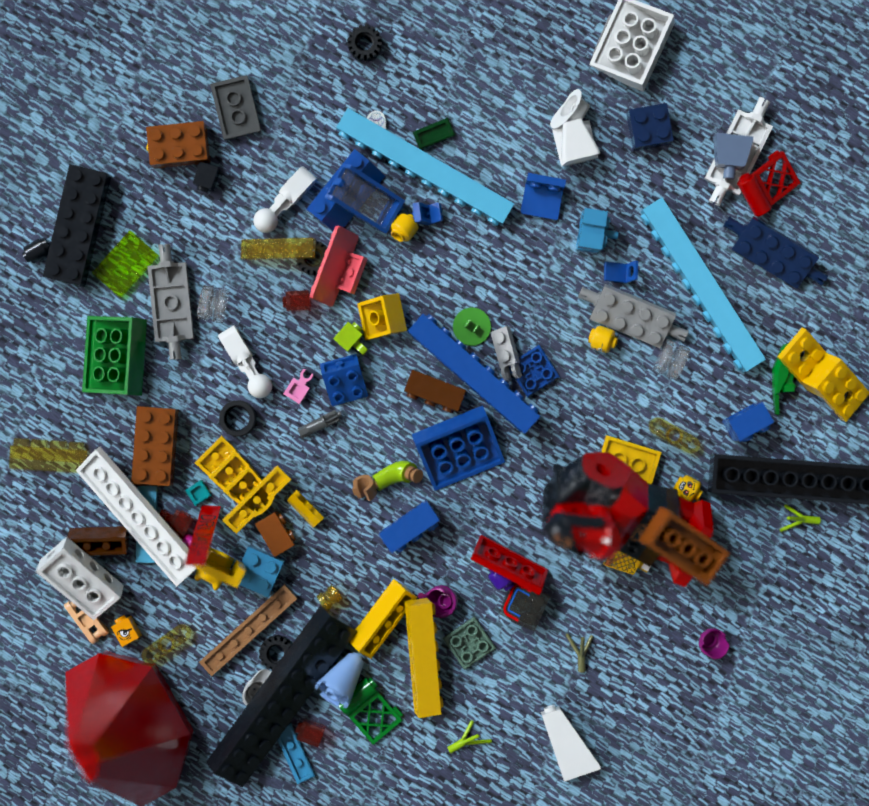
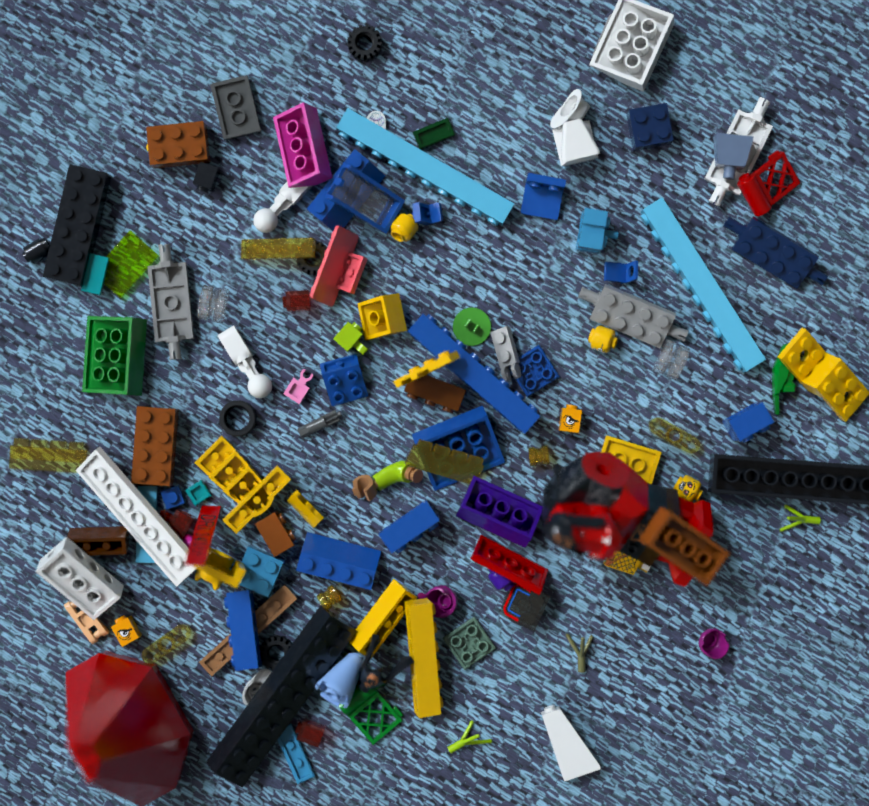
none -> teal tile [81,253,110,295]
none -> blue plate [160,485,186,510]
none -> blue brick [224,590,262,671]
none -> dark pink slope [273,102,332,188]
none -> blue slope [296,532,381,590]
none -> black piece [359,634,414,693]
none -> yellow wing [393,350,460,388]
none -> clear yellow windscreen [405,439,484,484]
none -> dark purple slope [456,476,543,548]
none -> clear yellow wheel [528,445,549,466]
none -> light orange brick [558,404,582,433]

